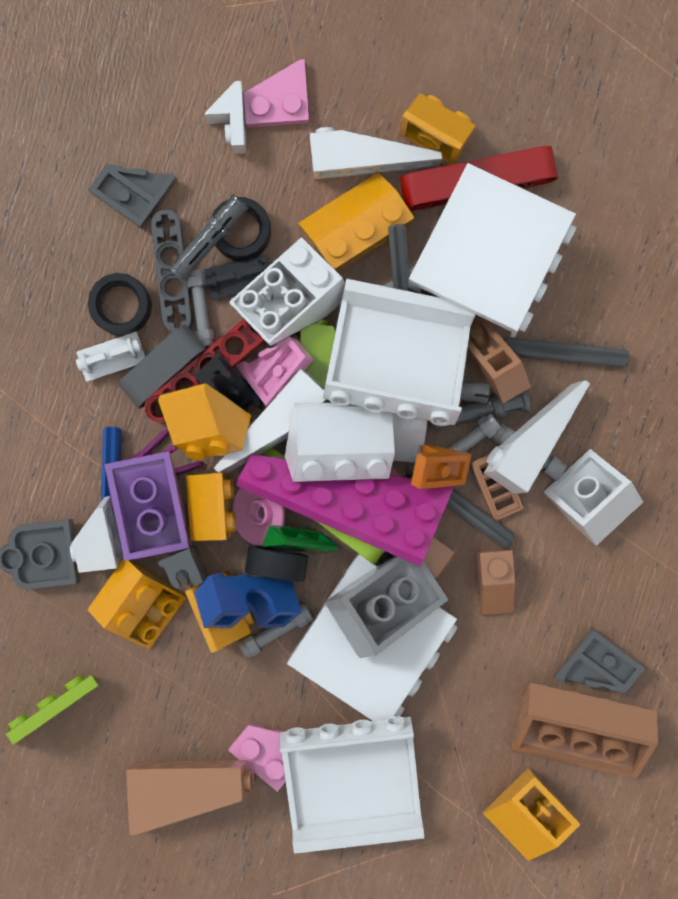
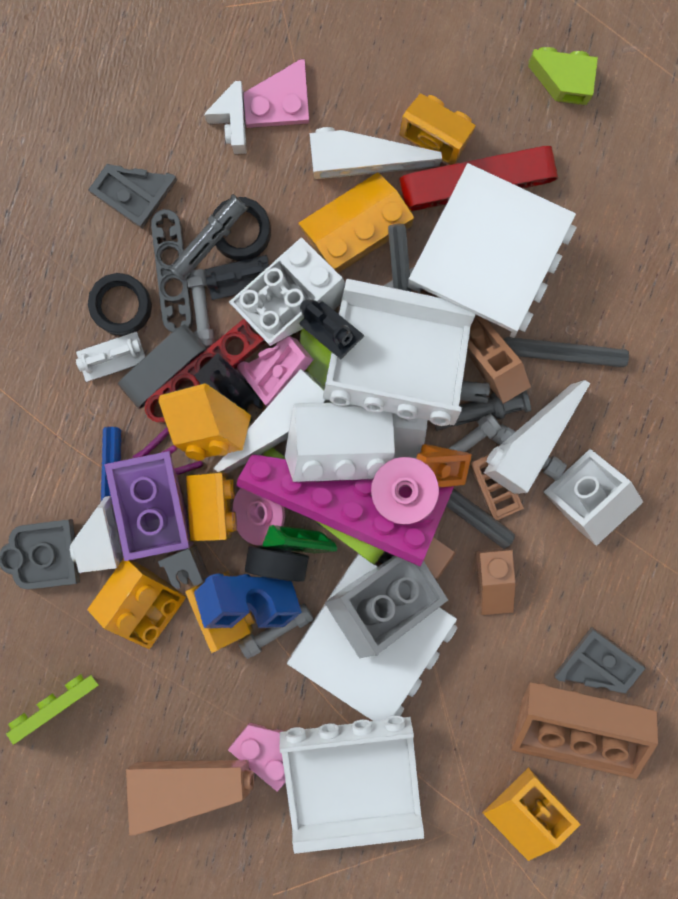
none -> black hinge [299,299,364,360]
none -> bright pink dish [371,457,439,524]
none -> lime slope [528,47,598,105]

